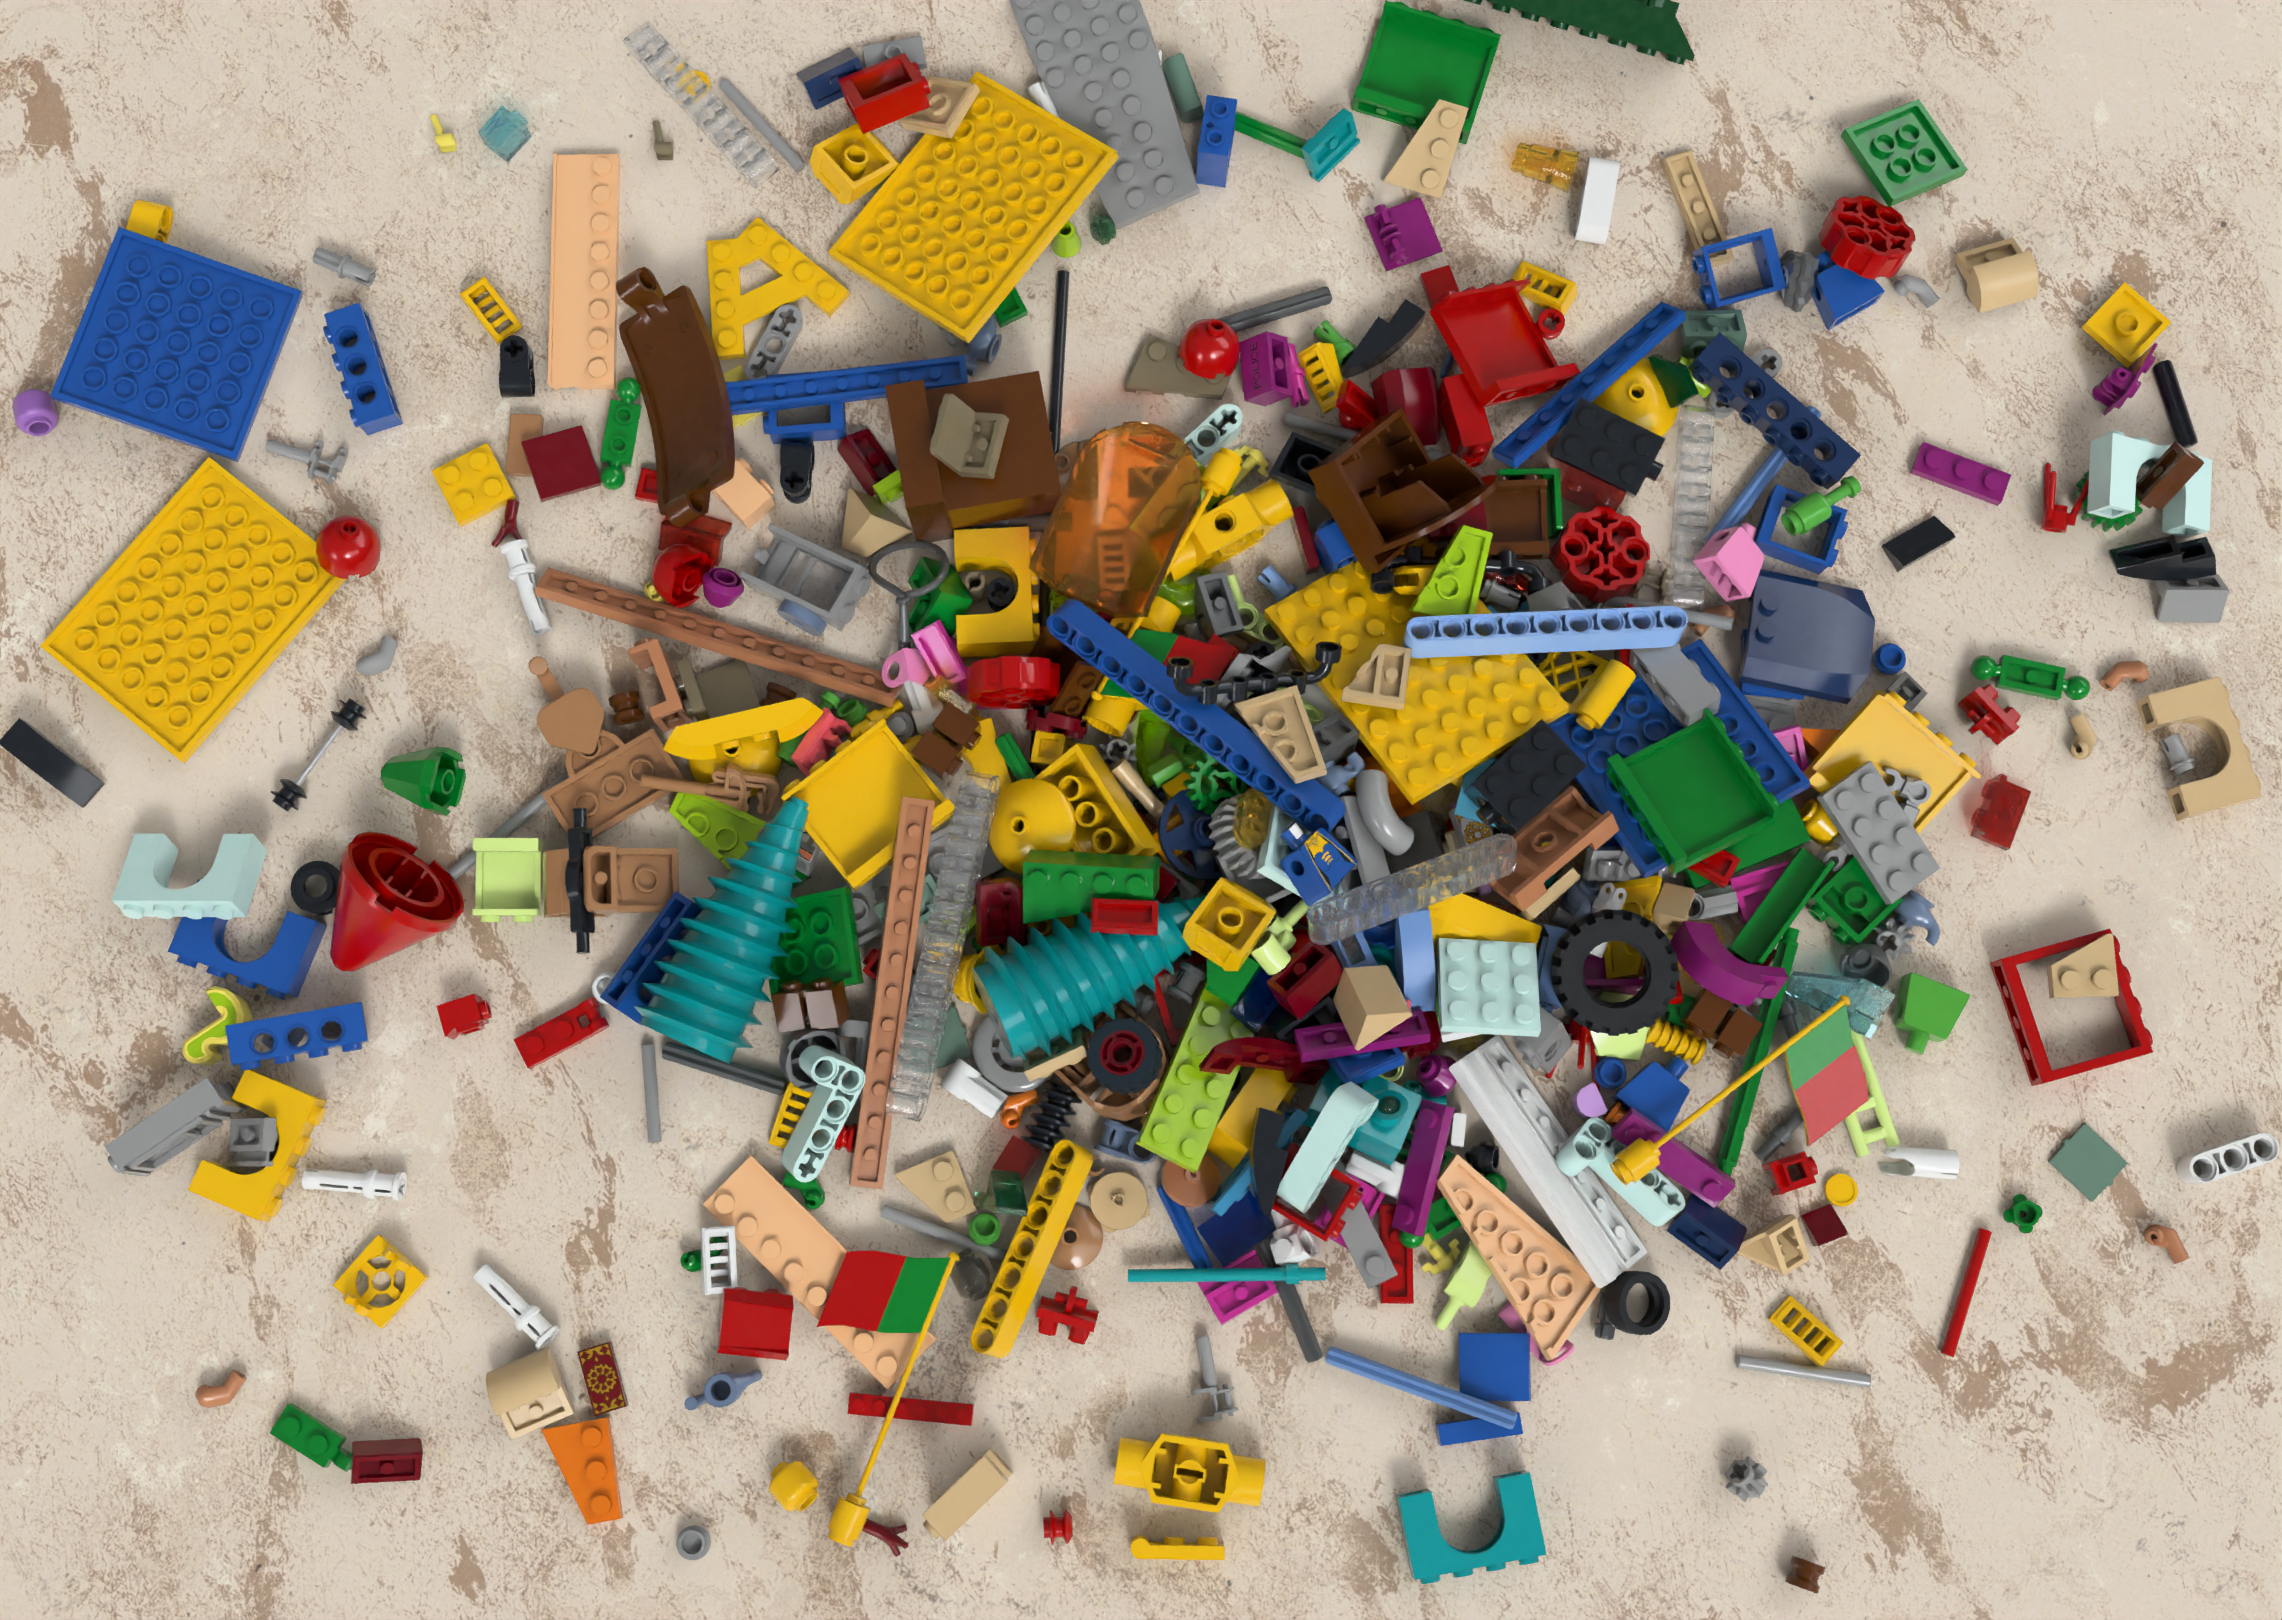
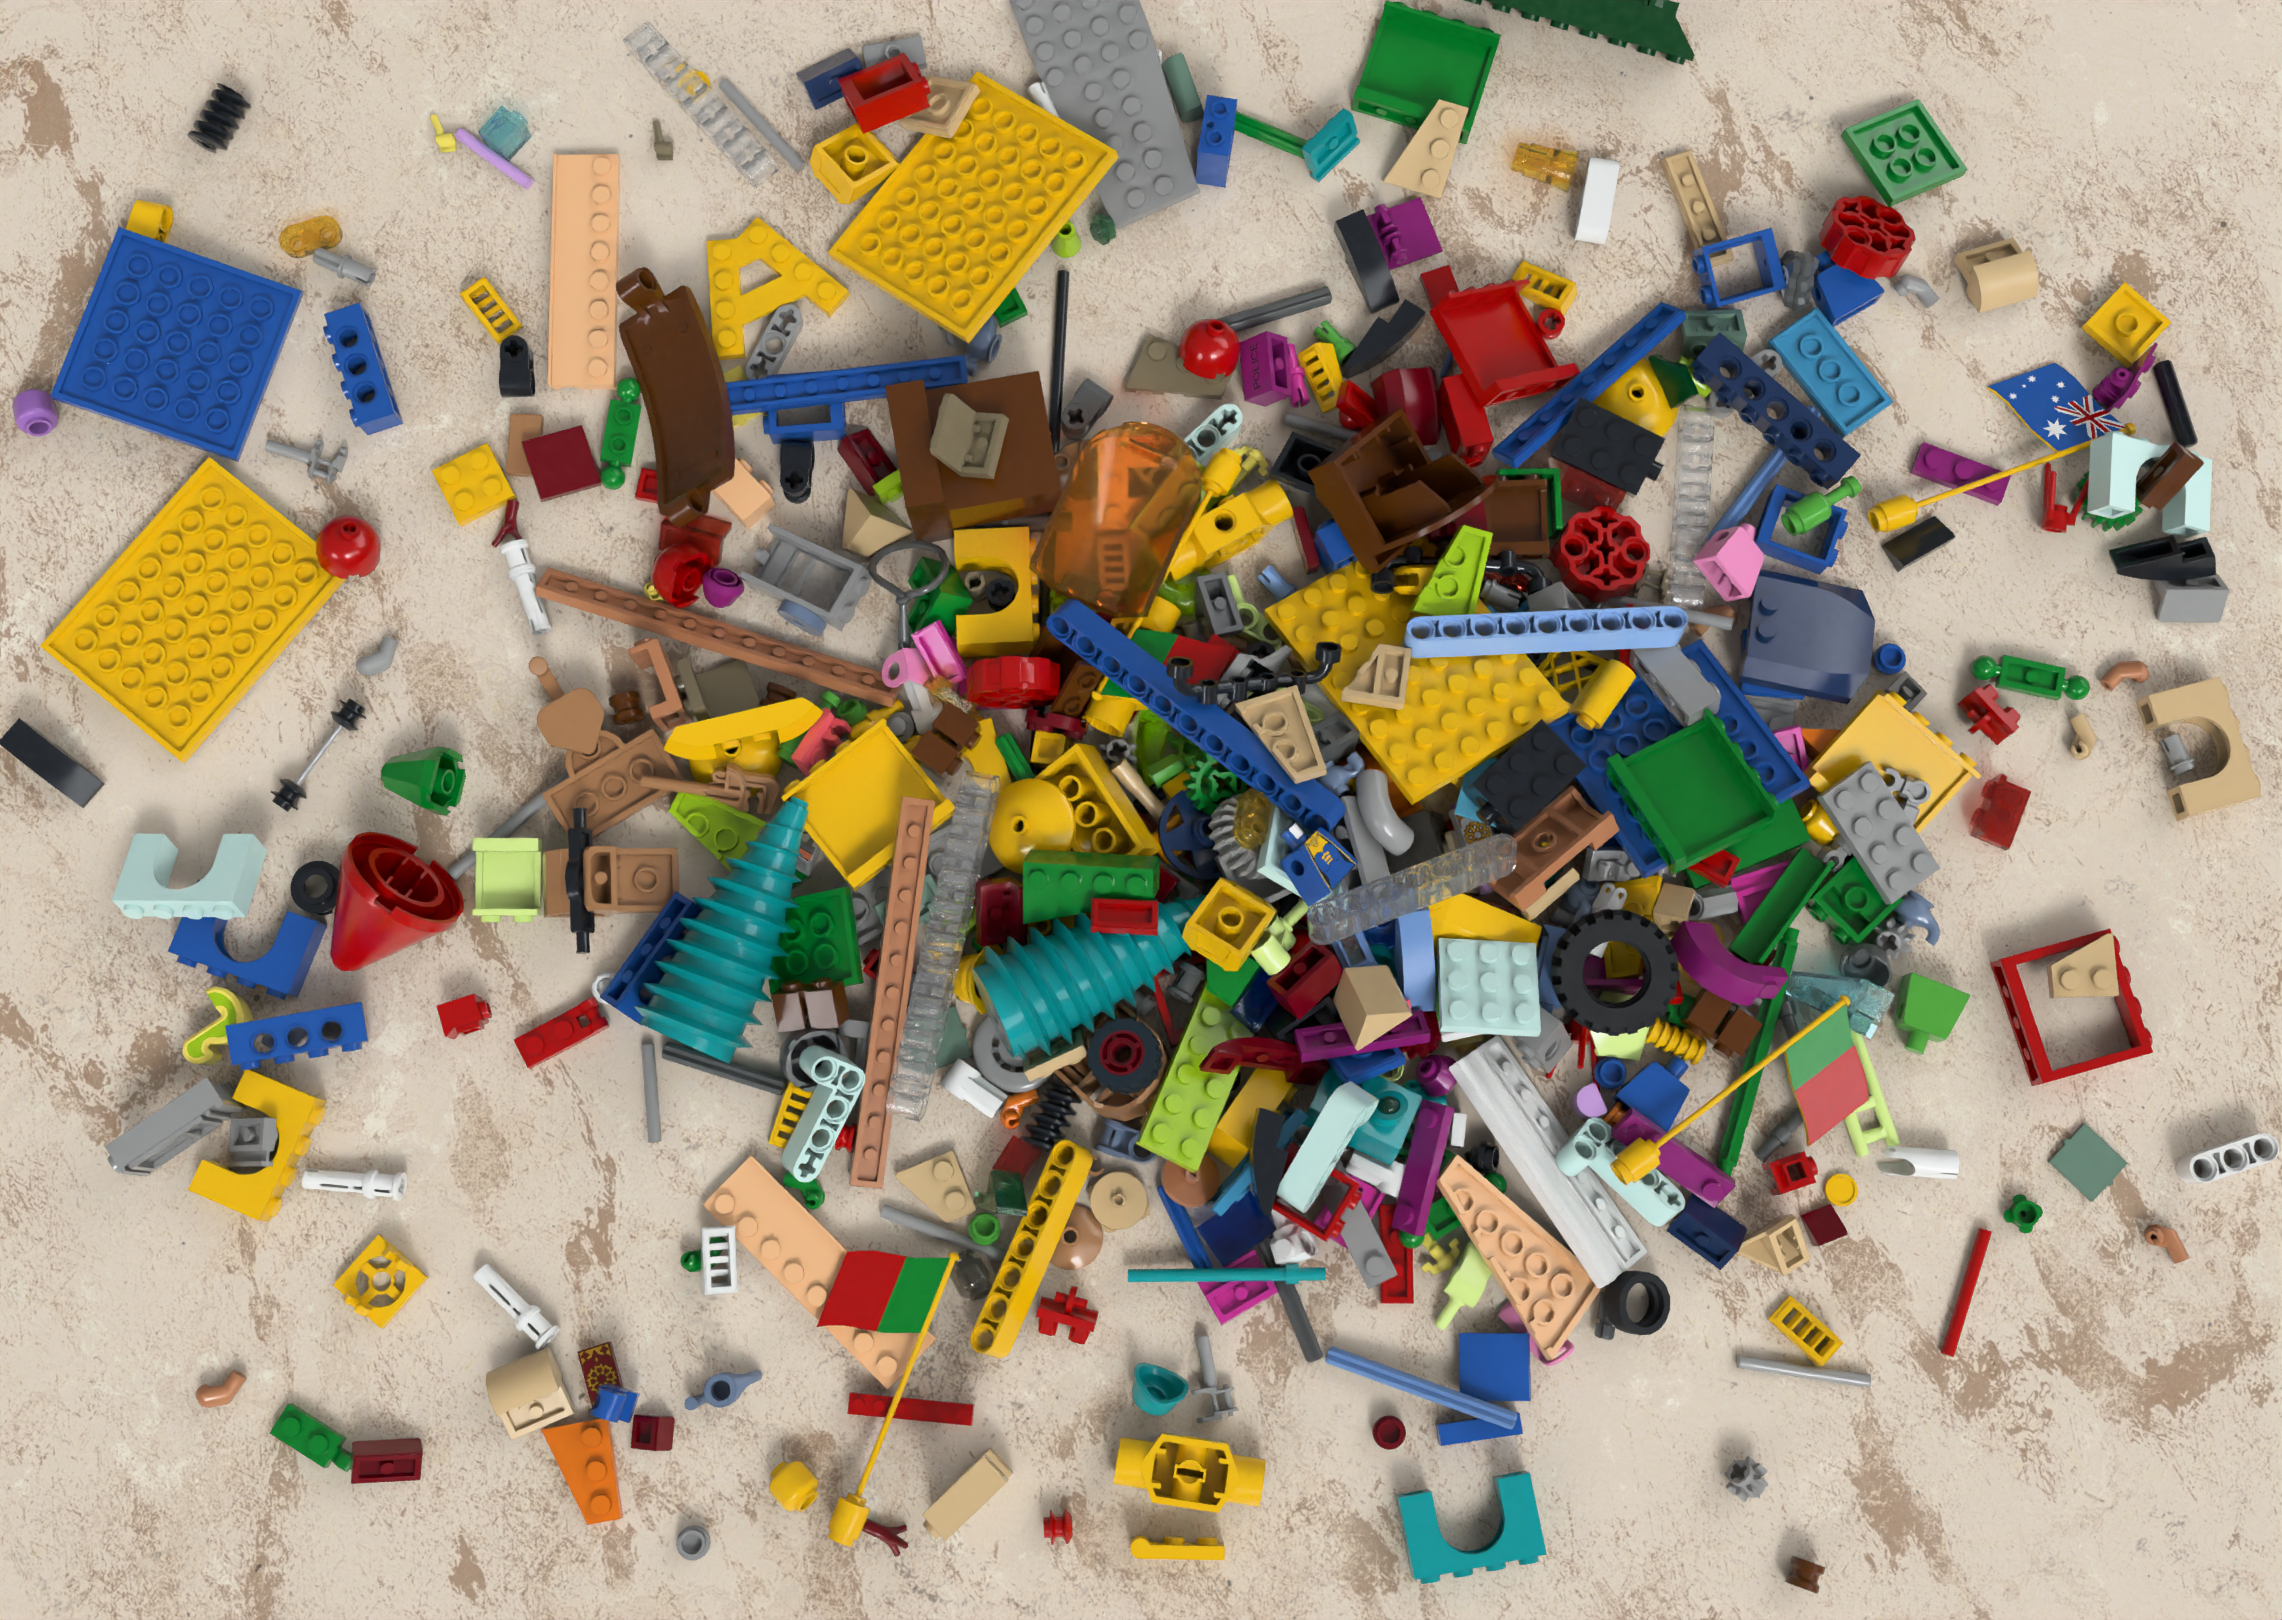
red slope [717,1287,794,1361] -> none
none -> black piece [187,83,251,153]
none -> clear yellow plate [279,216,343,258]
none -> lavender bar [455,128,533,189]
none -> blue leg [590,1383,640,1423]
none -> dark red slope [631,1414,675,1451]
none -> dark grey piece [1062,378,1114,440]
none -> teal helmet [1132,1363,1189,1416]
none -> black slope [1334,209,1400,314]
none -> dark red plate [1372,1415,1406,1450]
none -> dark azure plate [1767,307,1894,439]
none -> flag [1868,363,2136,533]

